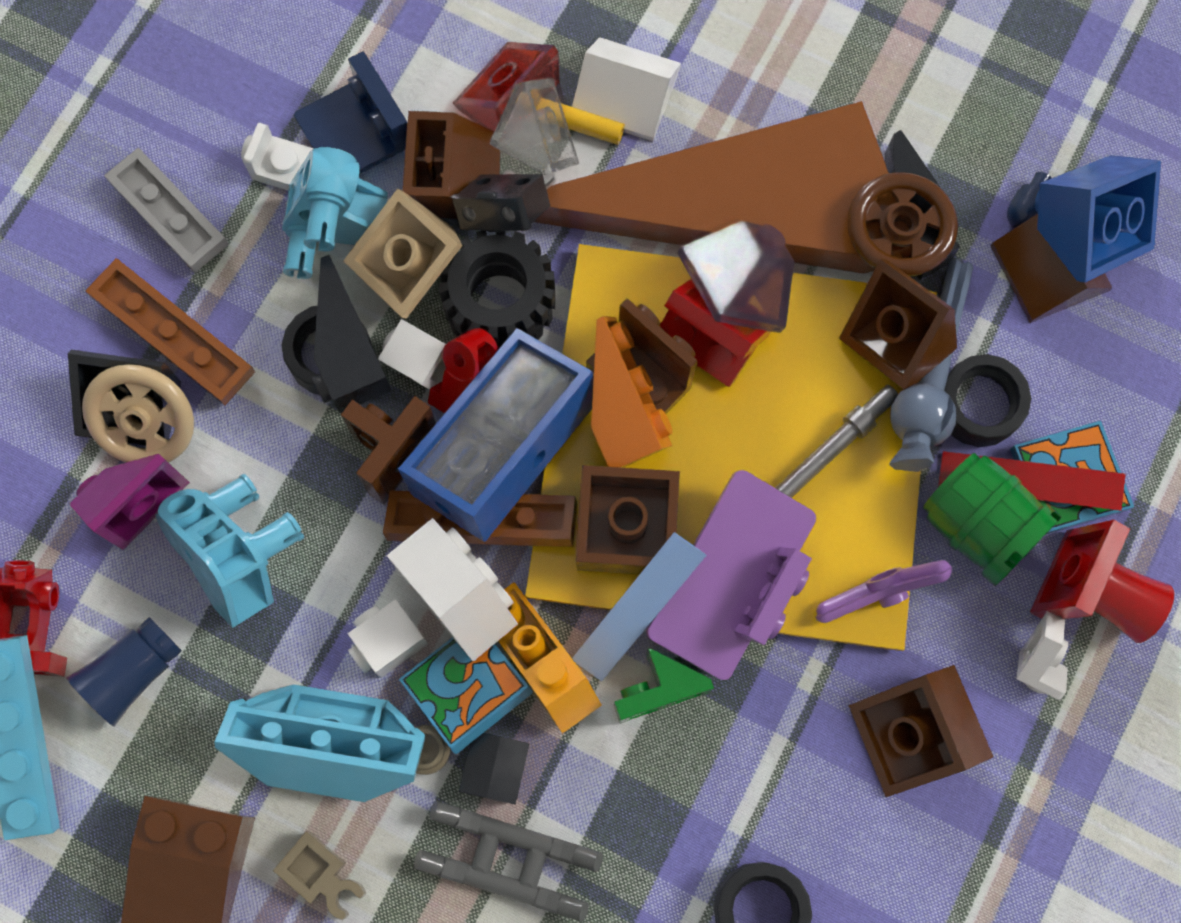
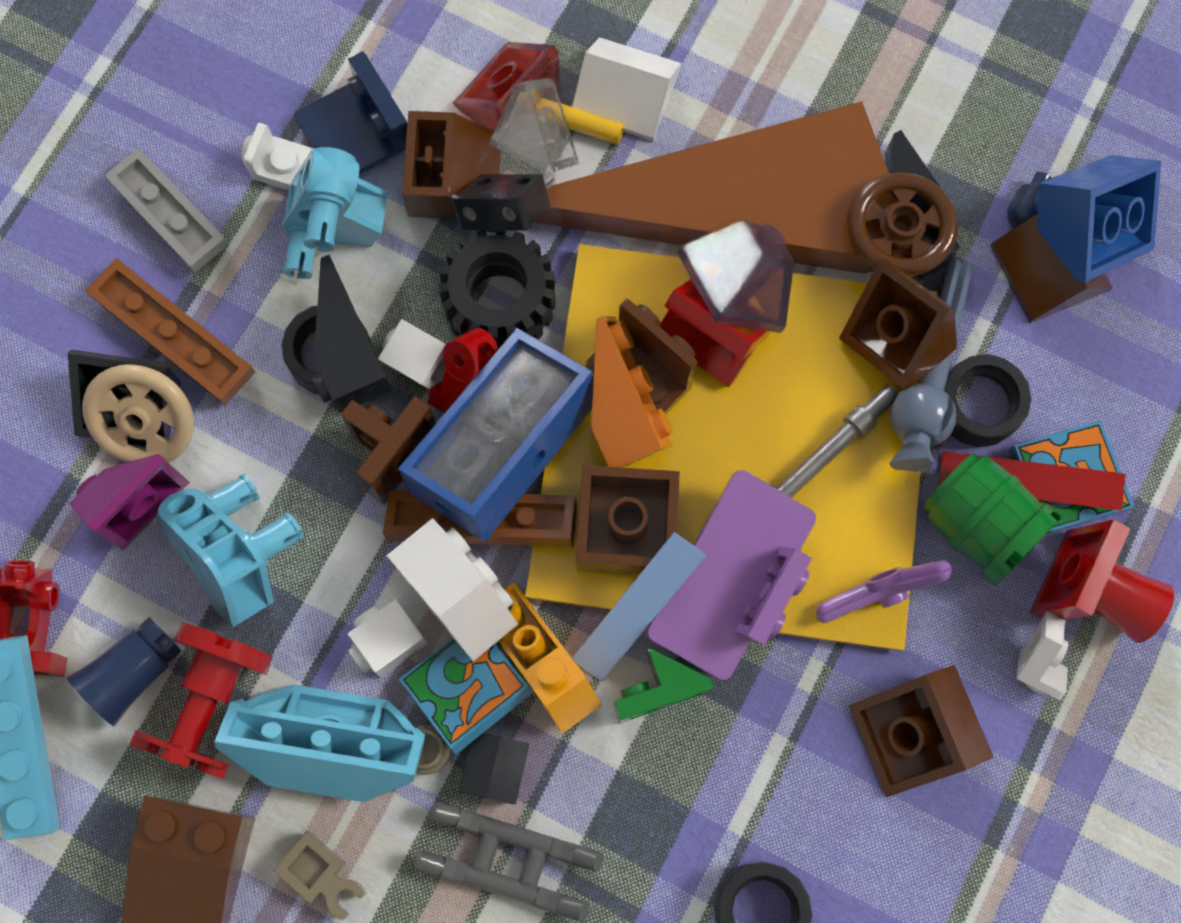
tan slope [343,188,462,319] -> none
none -> red piece [129,622,273,779]

